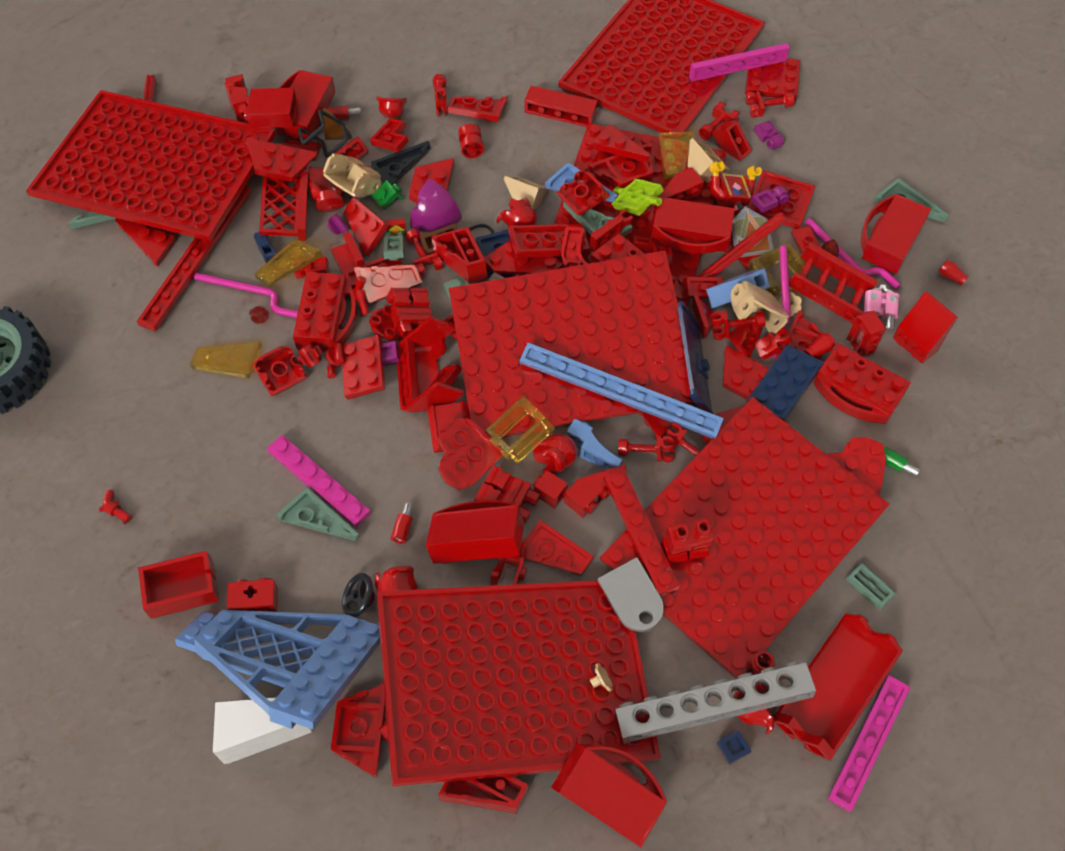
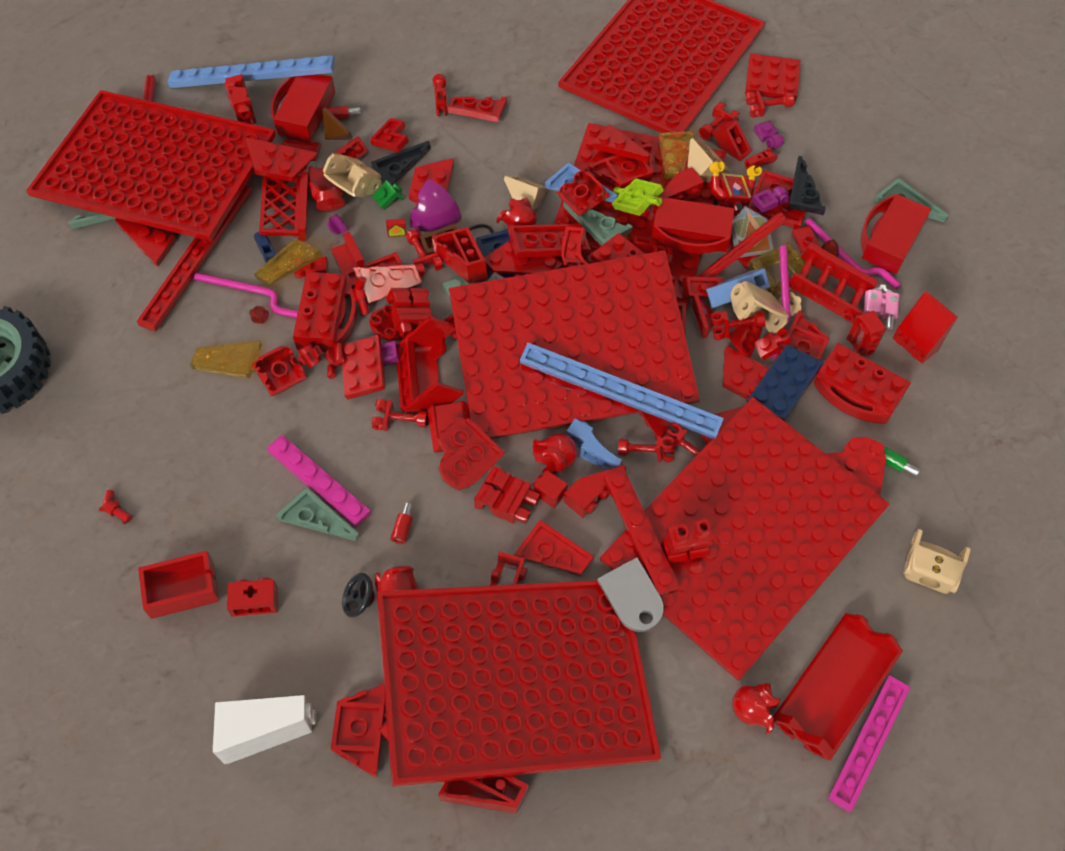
medium blue wing [175,610,380,730] -> none
red brick [244,88,298,128] -> none
black piece [298,109,349,157] -> none
red wing [343,197,389,256] -> none
red helmet [376,96,407,118] -> none
sand green hinge [383,231,404,260] -> none
red piece [426,500,525,564] -> none
red tile [428,364,462,388] -> none
red wheel [458,123,484,158] -> none
clear yellow window [486,396,555,464] -> none
red brick [524,85,598,127] -> none
red piece [551,743,667,848] -> none
red plate [590,209,633,251] -> none
tan plant [590,663,613,692] -> none
light grey brick [616,661,816,743] -> none
dark blue door [677,301,713,414] -> none
dark pink plate [689,43,790,82] -> none
dark blue plate [717,730,752,765] -> none
red cone [752,651,775,675] -> none
red cone [804,333,836,358] -> none
sand green tile [845,563,896,610] -> none
red cone [938,259,969,286] -> none
none -> medium blue plate [167,55,336,88]
none -> red bar [371,399,428,431]
none -> red bar [744,148,778,169]
none -> black wing [788,156,826,215]
none -> tan piece [903,529,971,594]

